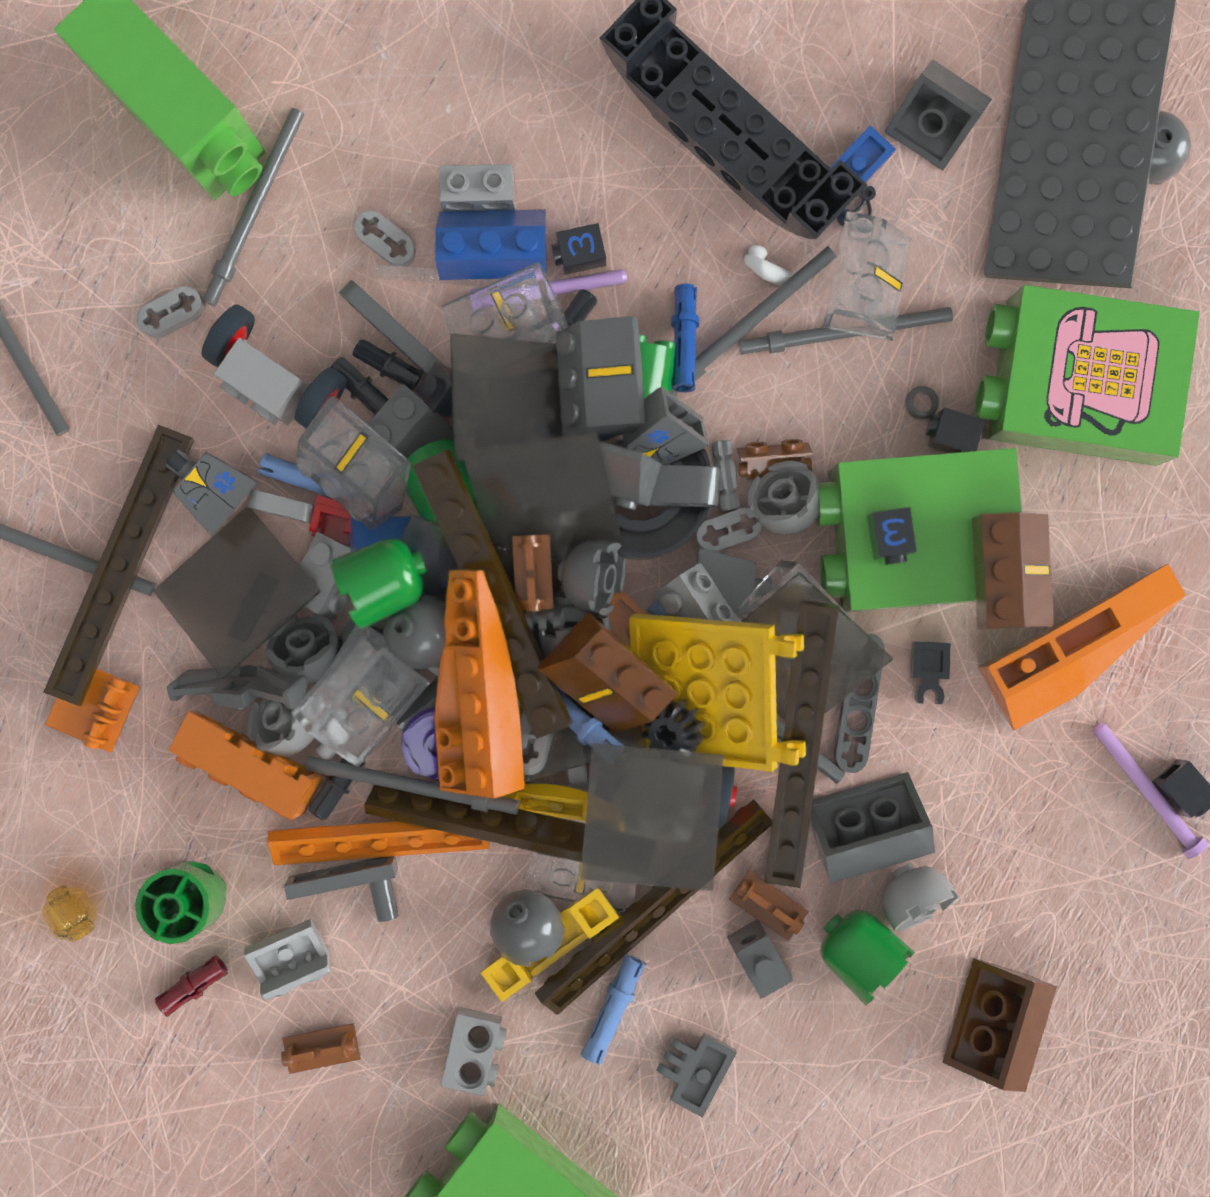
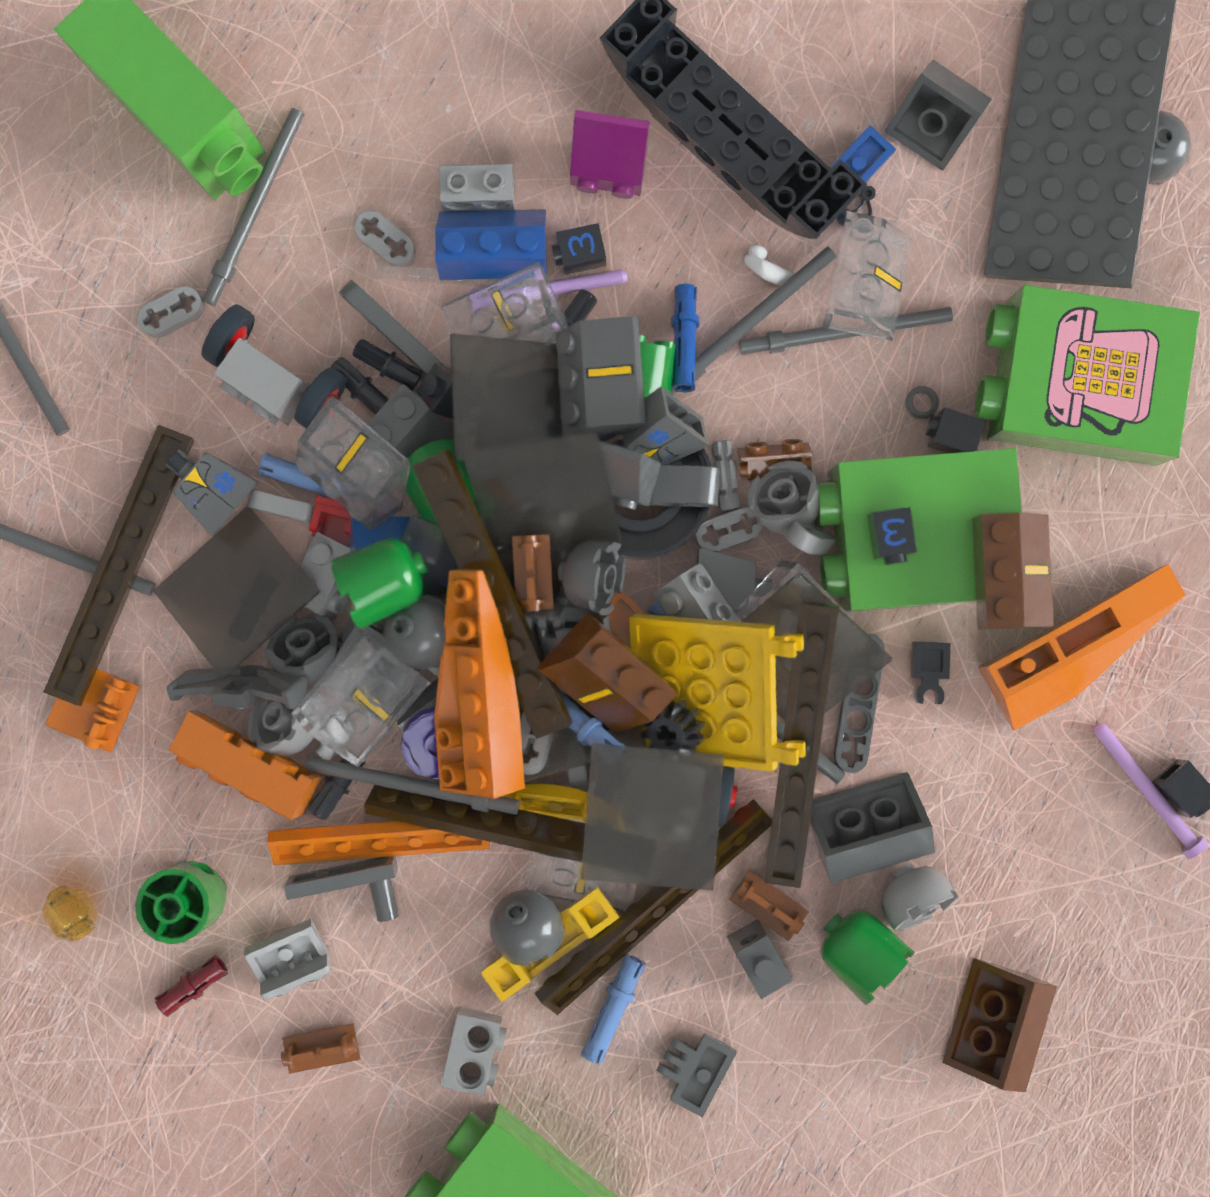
none -> magenta slope [570,110,650,199]
none -> light grey beam [785,520,836,555]

